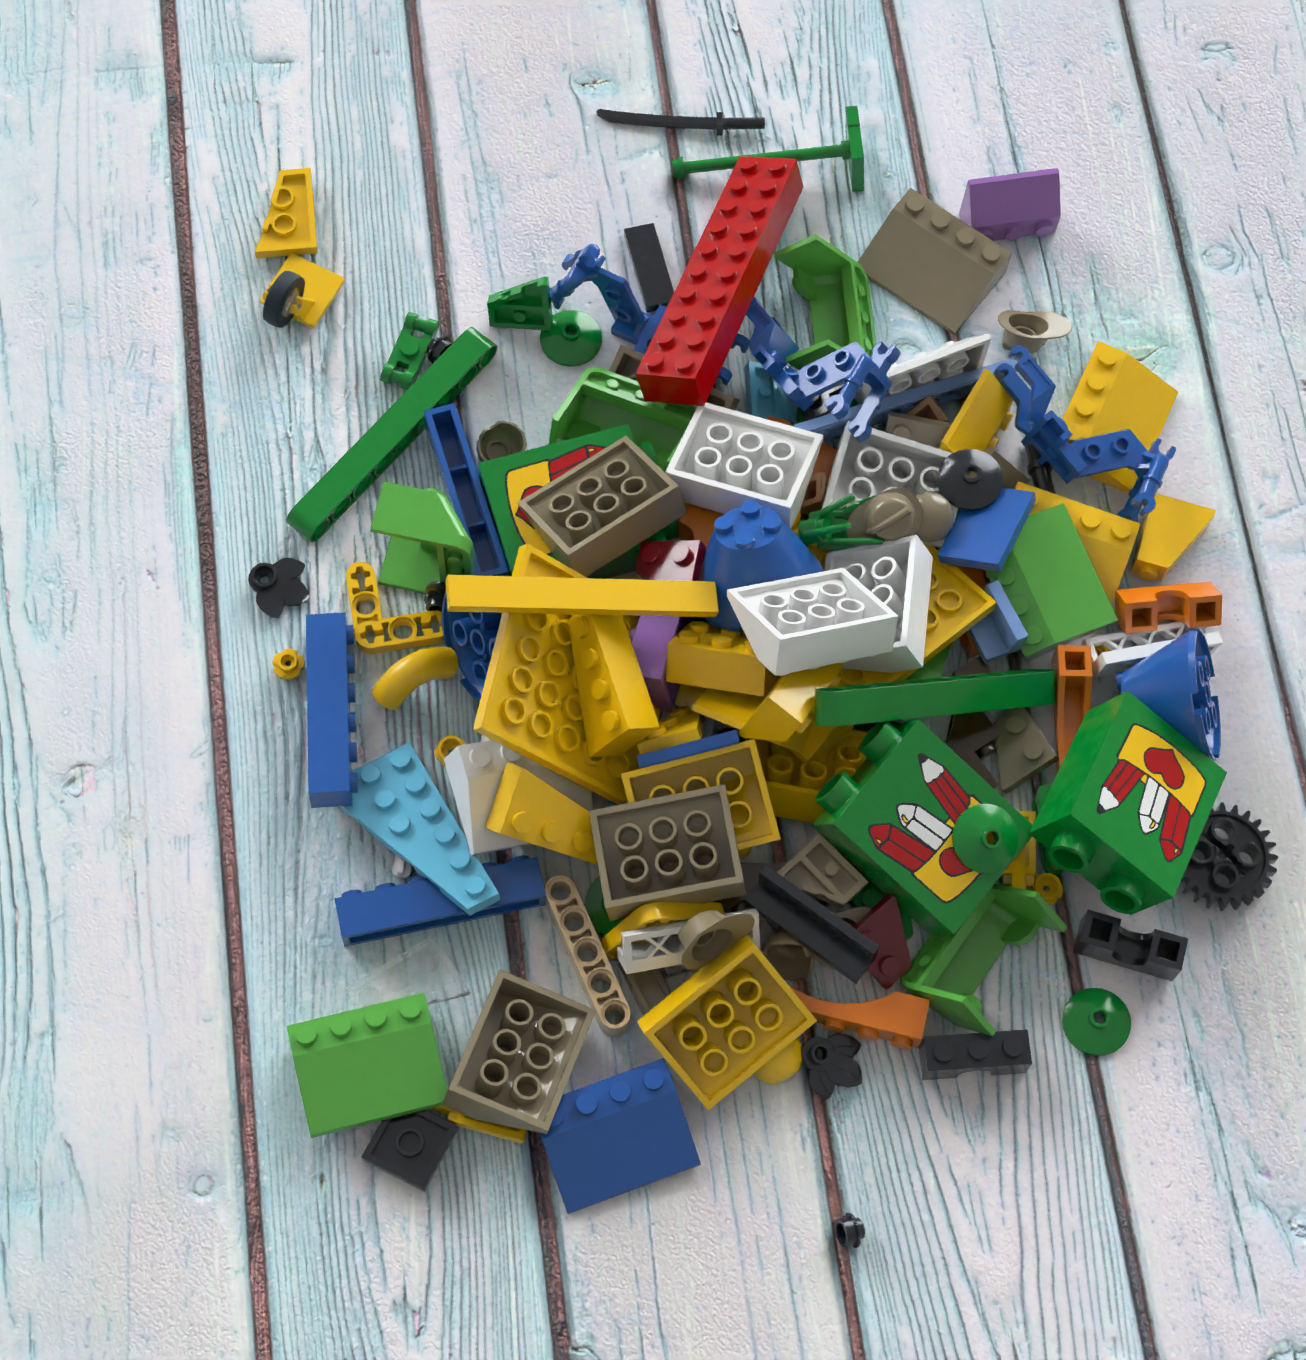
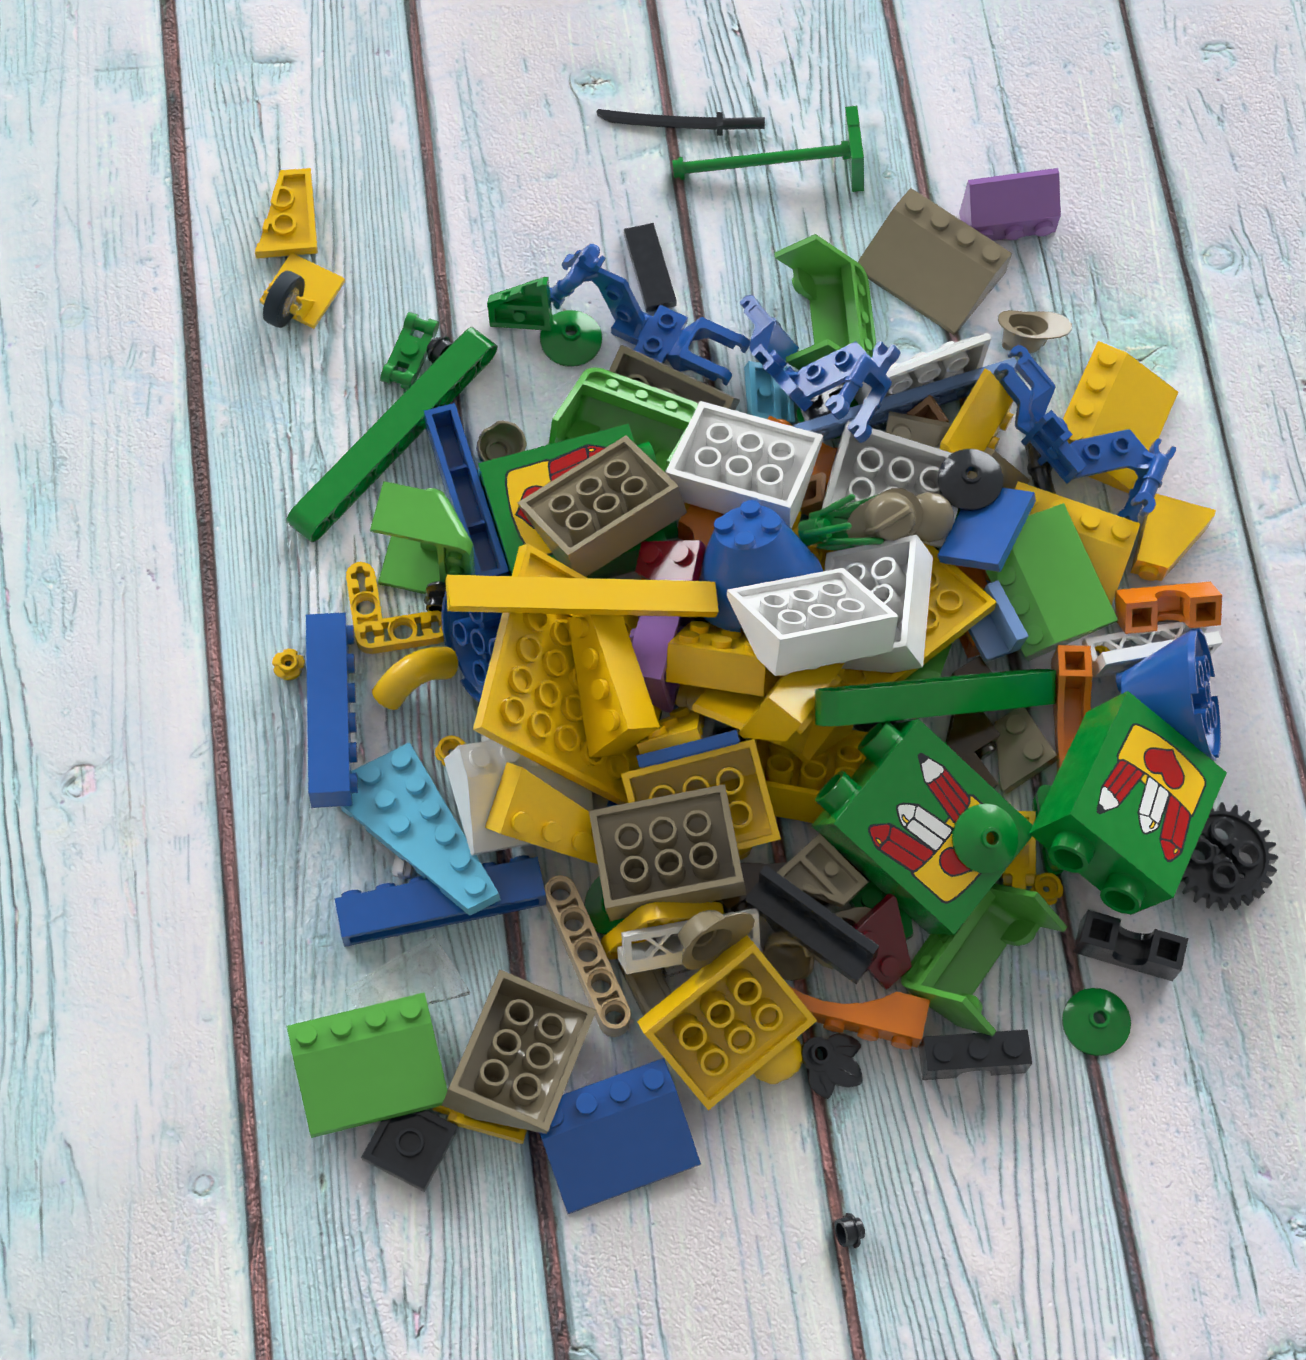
black plate [248,558,310,618] -> none
red brick [635,156,804,406] -> none

